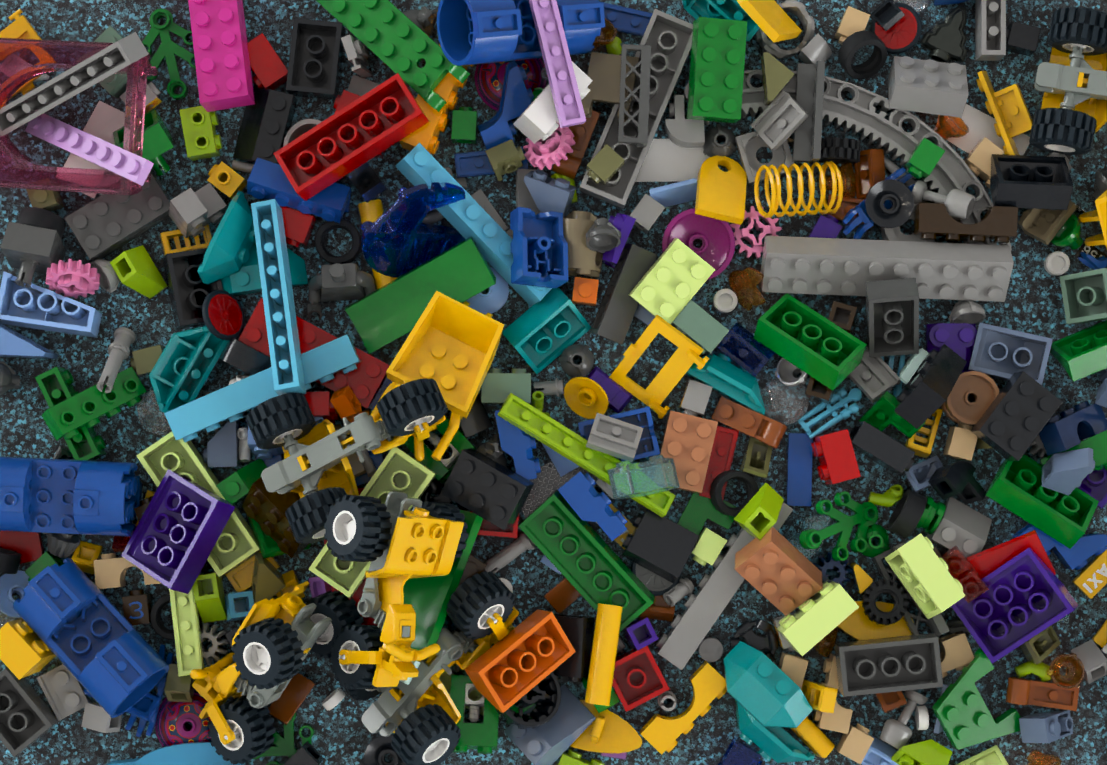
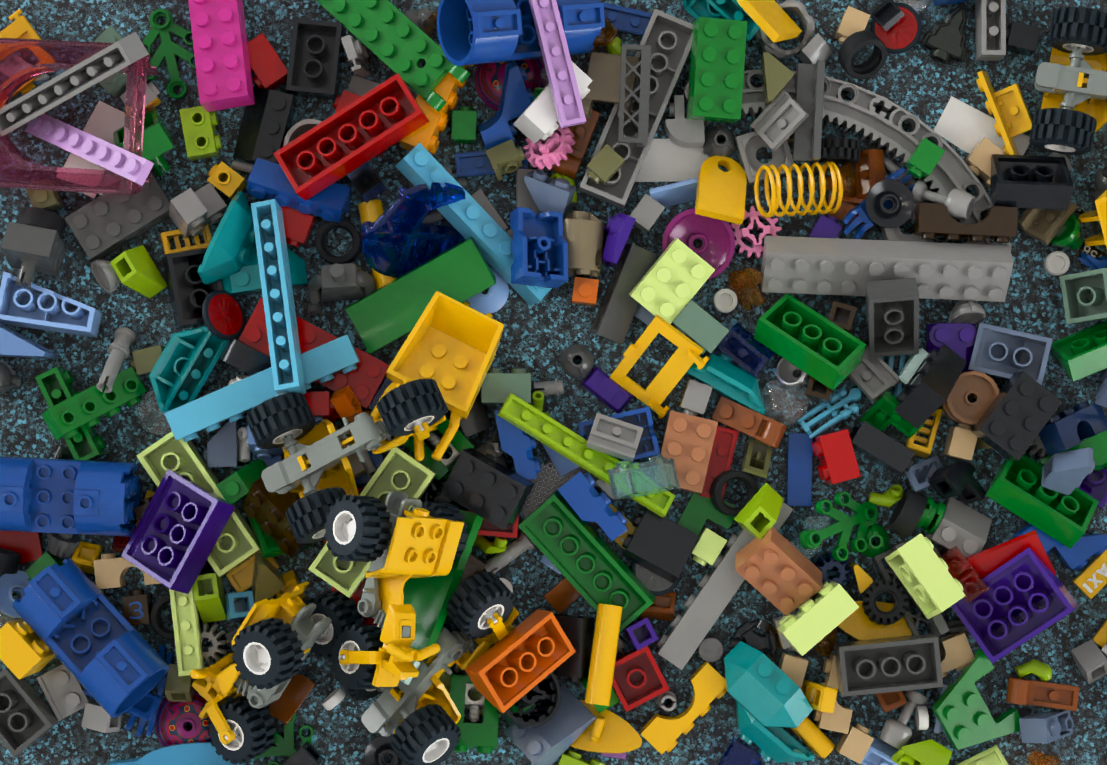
bright pink gear [45,259,100,299] -> none
medium lavender plate [308,576,332,598] -> none
teal slope [502,288,591,374] -> none
yellow dish [564,377,609,419] -> none
dark grey piece [586,218,621,253] -> none
light grey pin [663,578,694,607] -> none
light grey brick [888,56,969,118] -> none
clear orange piece [935,115,969,141] -> none
olive slope [1020,625,1061,664] -> none
clear orange piece [1047,653,1085,689] -> none
none -> lime arm [474,535,508,554]

